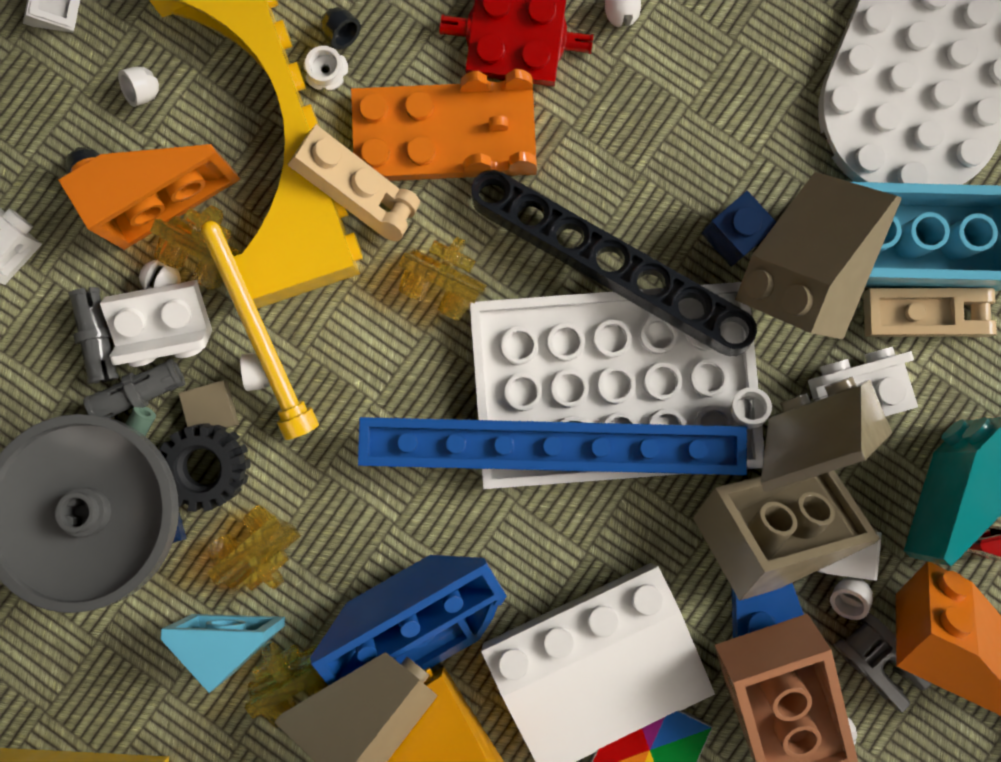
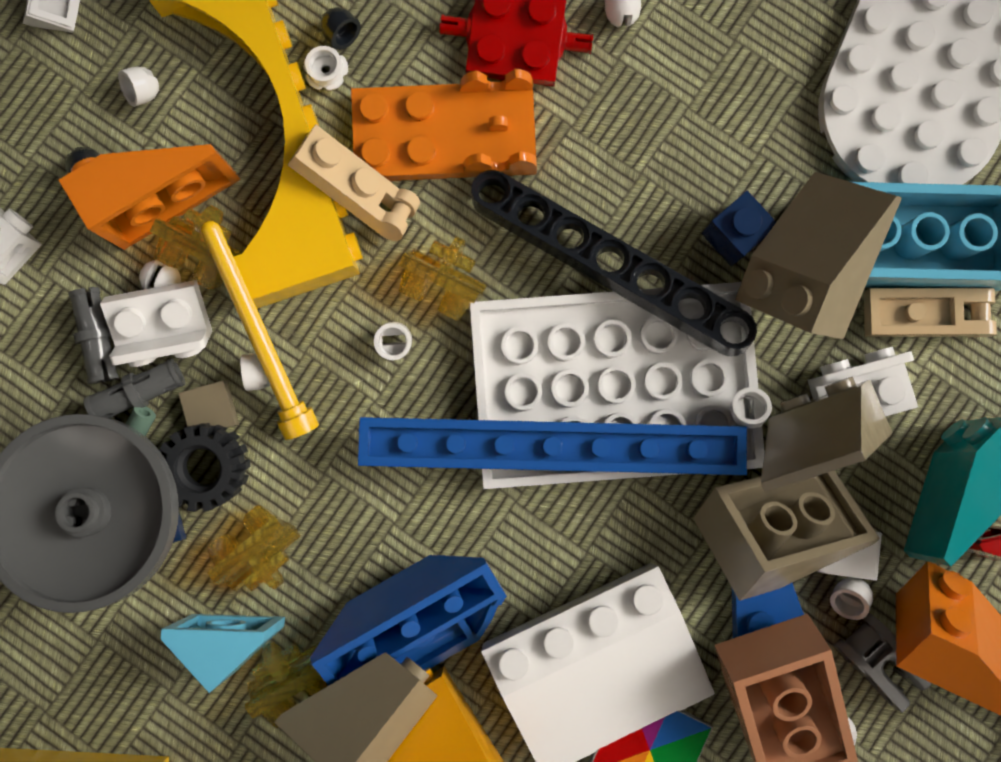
none -> white hinge [374,322,412,360]

